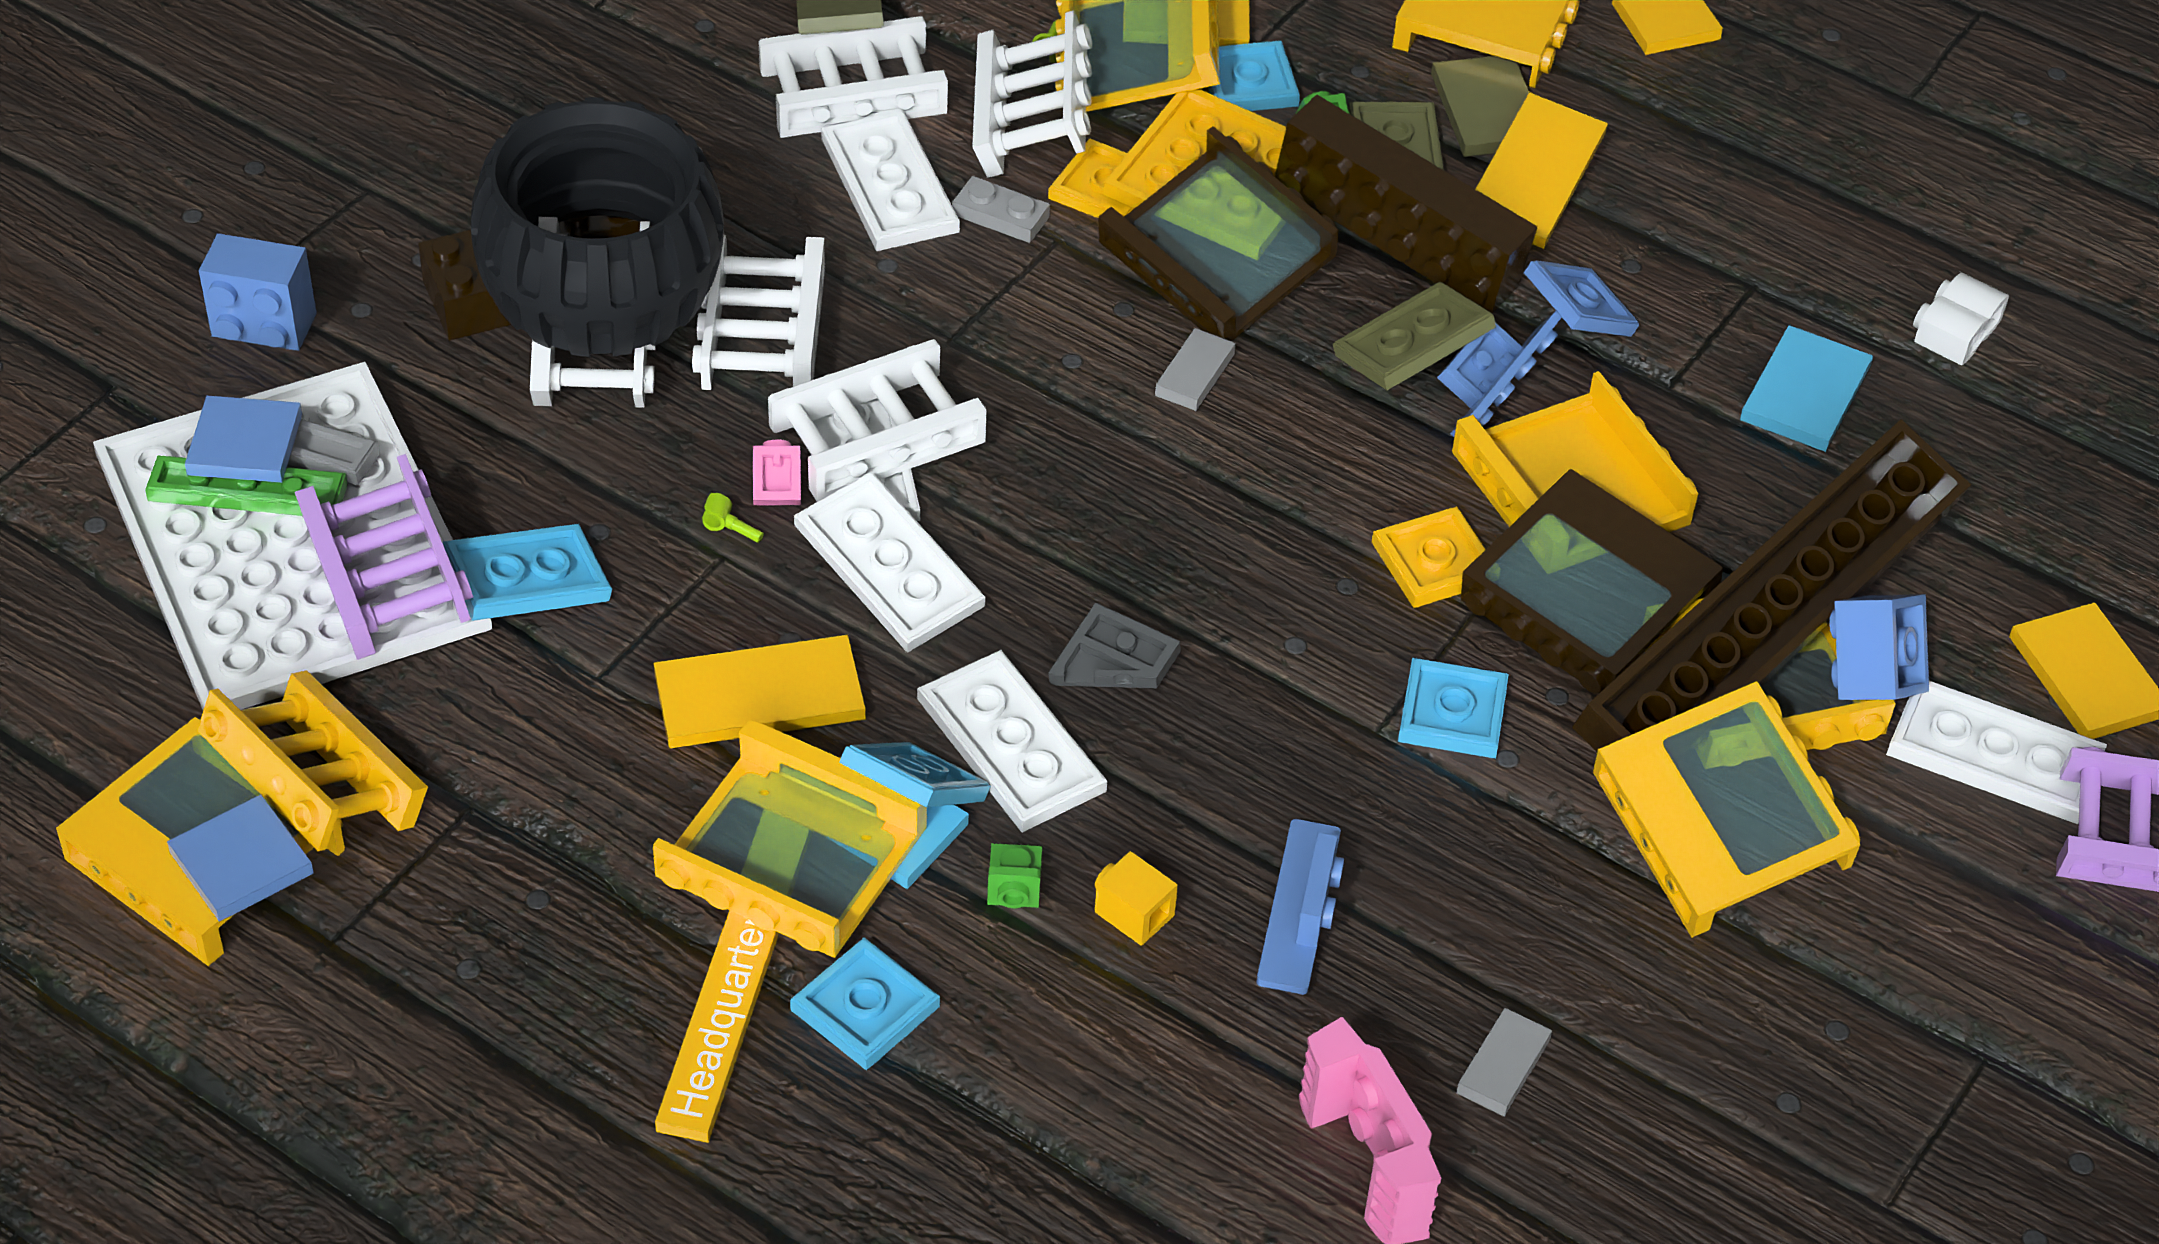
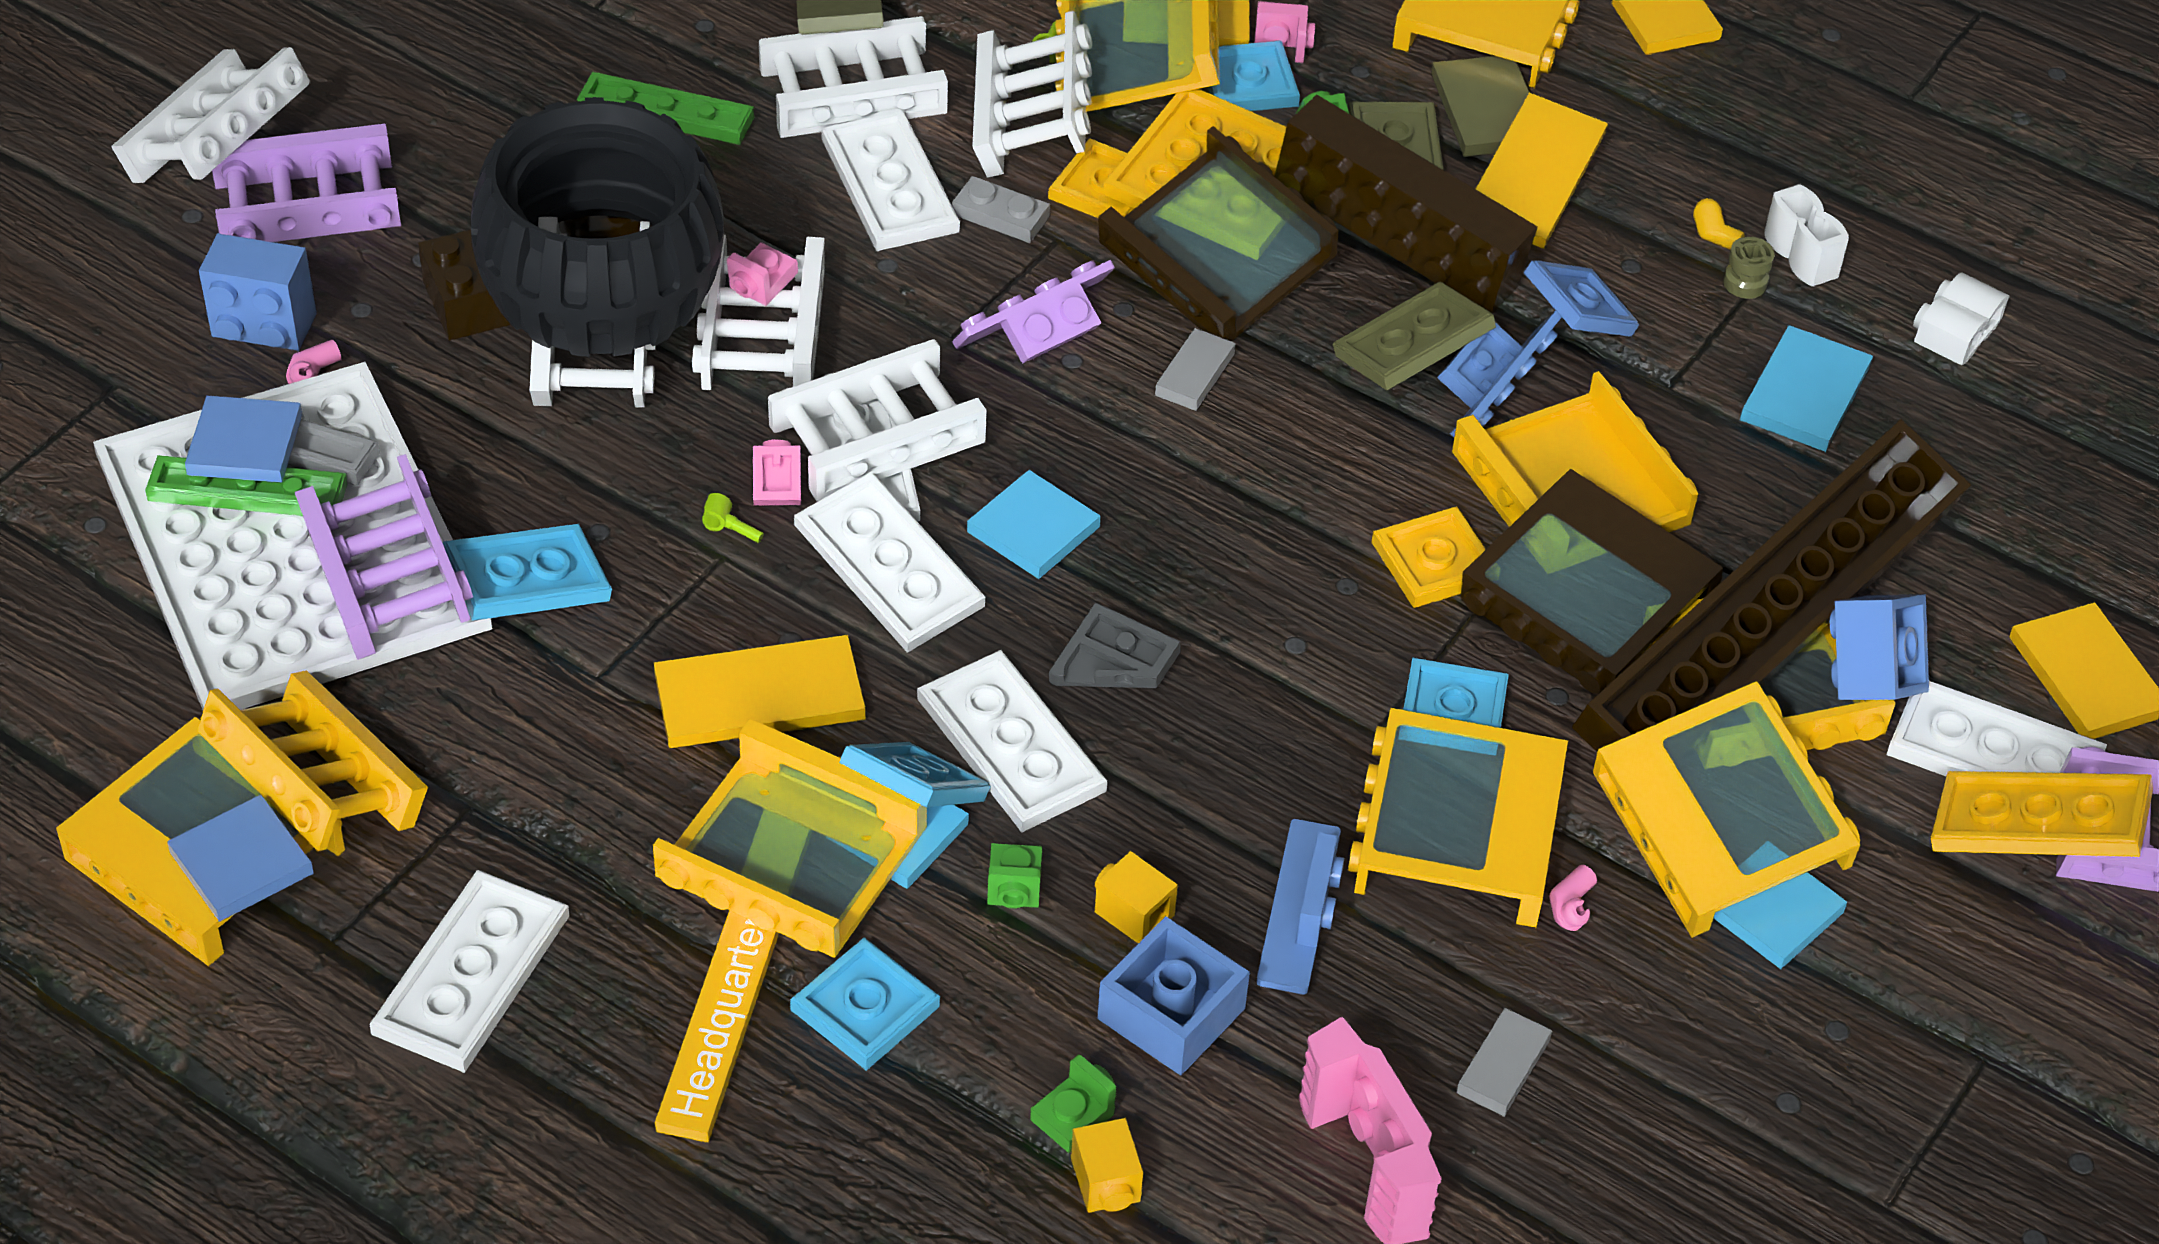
none -> white fence [111,47,310,183]
none -> lavender fence [212,123,401,242]
none -> bright pink arm [286,339,341,384]
none -> white tile [370,870,570,1073]
none -> bright green tile [577,72,754,145]
none -> bright pink bracket [727,242,798,306]
none -> lavender bracket [952,260,1115,364]
none -> medium azure tile [967,470,1101,579]
none -> bright green bracket [1031,1054,1116,1153]
none -> yellow brick [1071,1118,1143,1213]
none -> medium blue brick [1098,916,1250,1076]
none -> bright pink bracket [1255,2,1315,63]
none -> panel [1348,708,1568,928]
none -> bright pink arm [1549,865,1597,931]
none -> yellow arm [1693,198,1745,250]
none -> medium azure tile [1714,842,1847,969]
none -> olive wheel [1723,237,1775,299]
none -> white brick [1764,184,1849,286]
none -> yellow tile [1931,771,2153,857]

